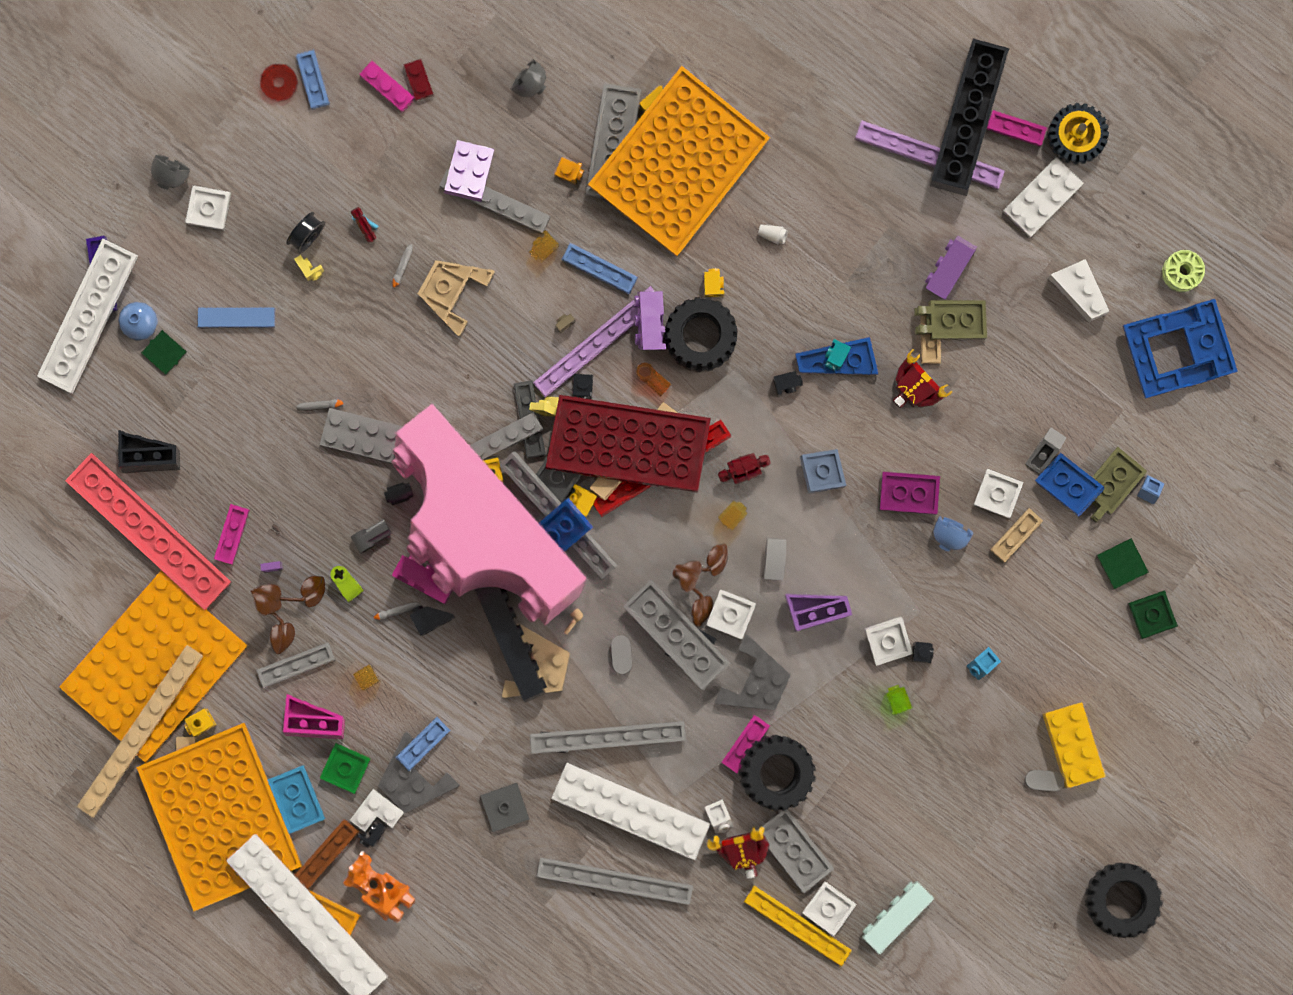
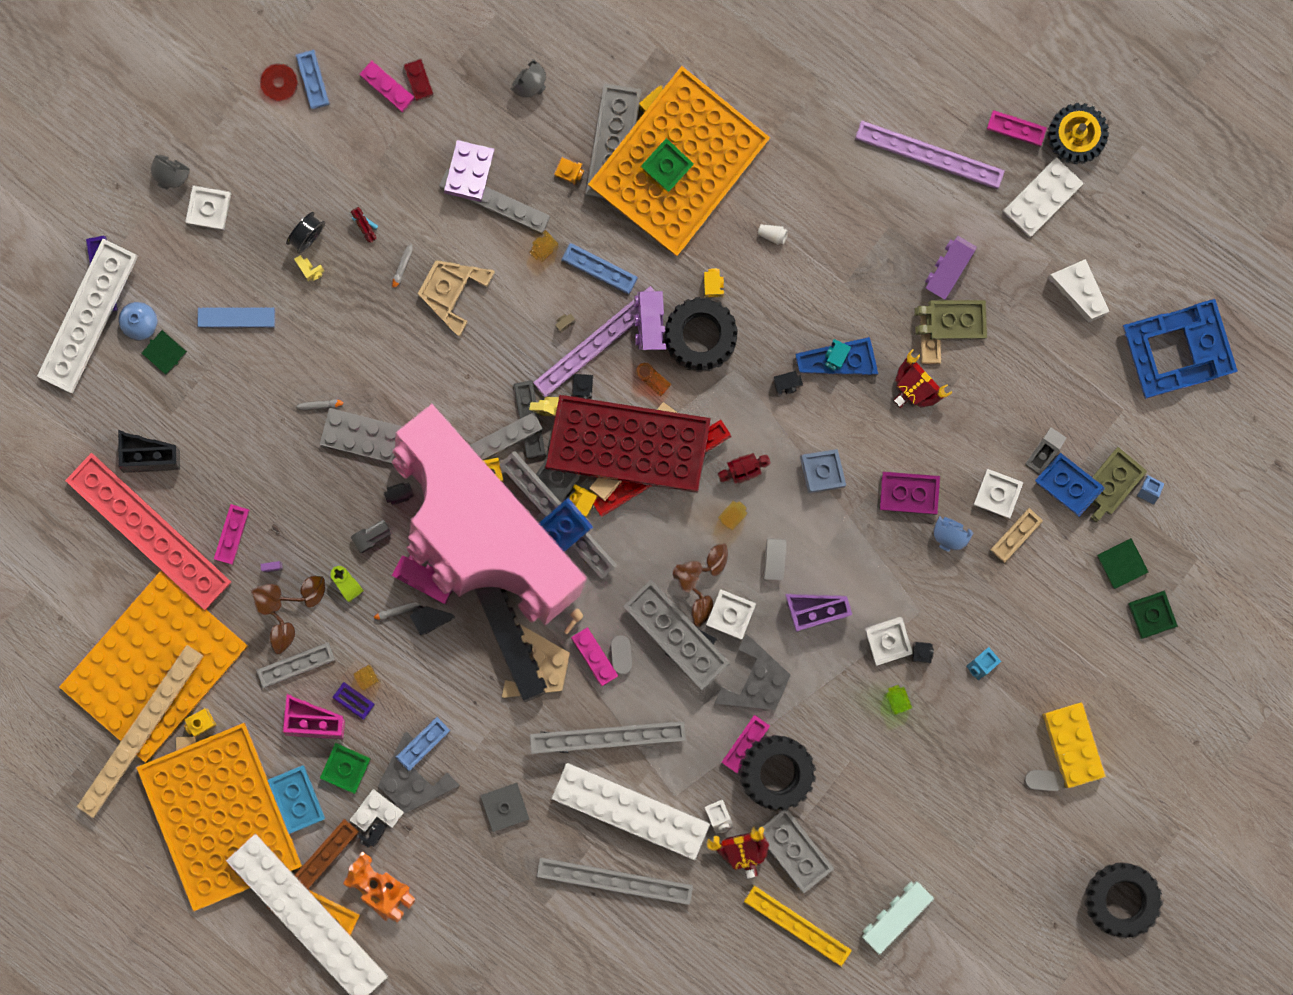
white plate [802,881,857,936] -> none
black brick [930,38,1009,196] -> none
yellowish green wheel [1162,250,1205,292] -> none
none -> dark purple tile [332,682,375,720]
none -> dark pink plate [571,627,618,687]
none -> green plate [640,138,694,192]

